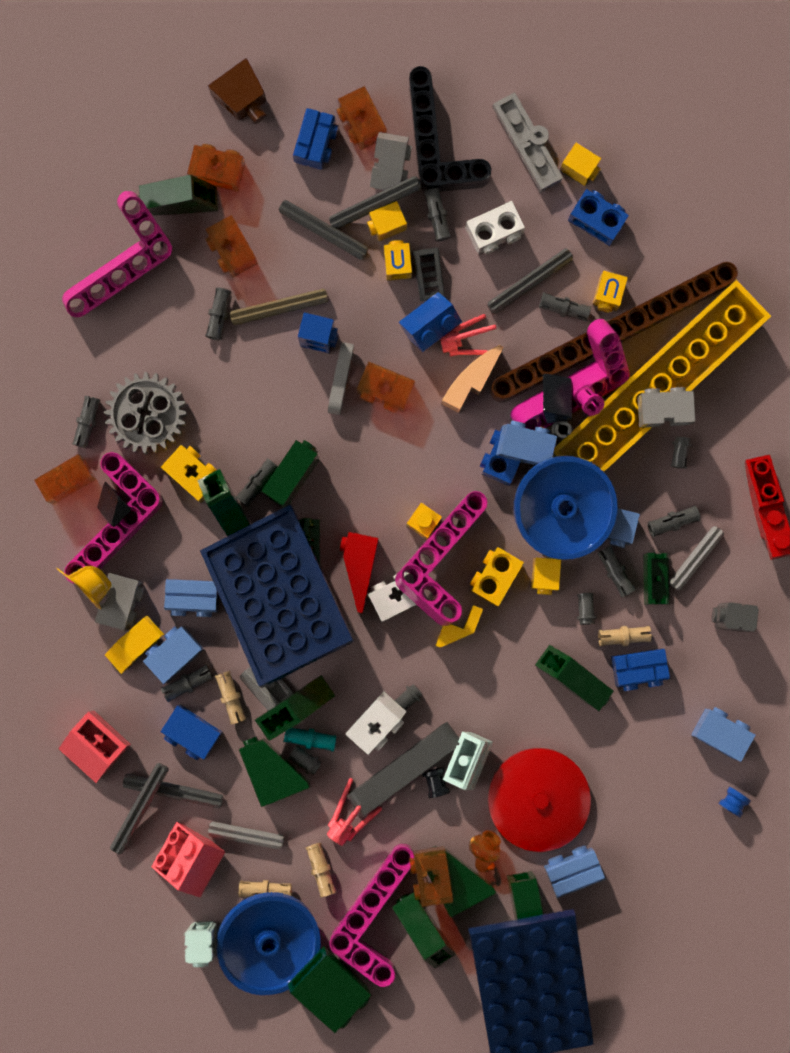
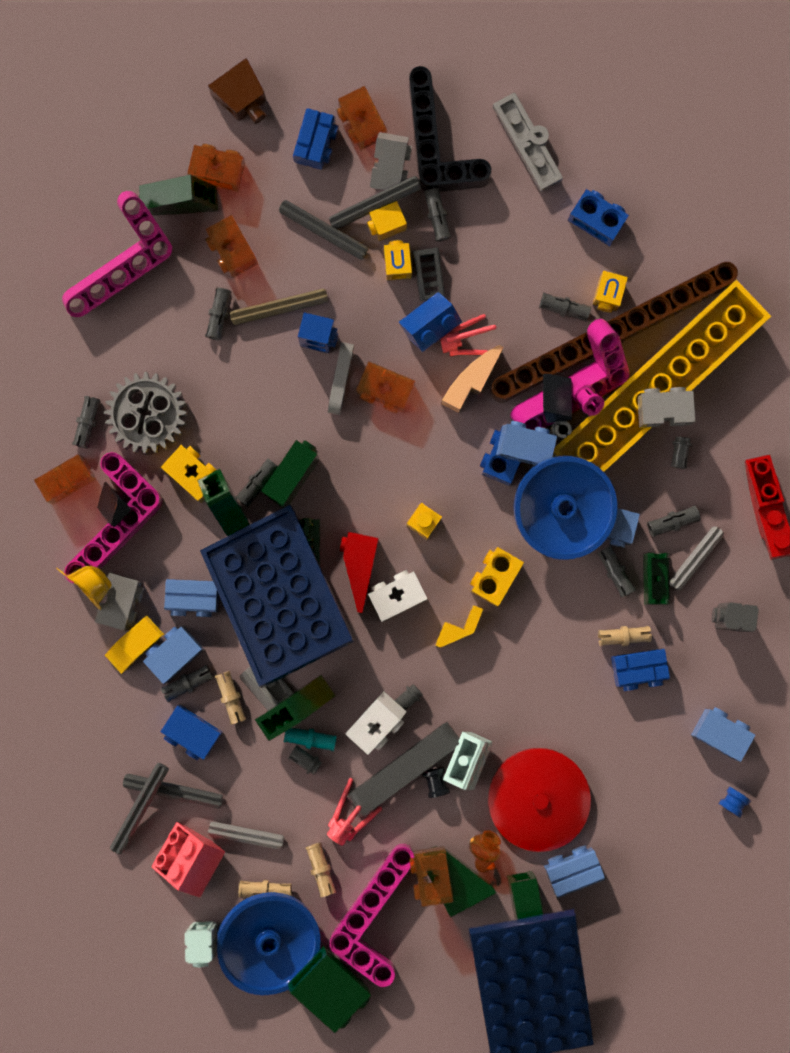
coral slope [58,710,131,783] -> none
dark green slope [239,736,311,807] -> none
dark green slope [392,893,456,969] -> none
dark pink beam [395,491,488,626] -> none
white brick [465,201,525,254] -> none
dark grey axle [487,248,573,314] -> none
yellow brick [531,557,561,595] -> none
dark green slope [535,645,614,711] -> none
yellow brick [560,142,601,186] -> none
dark grey pin [577,593,597,625] -> none

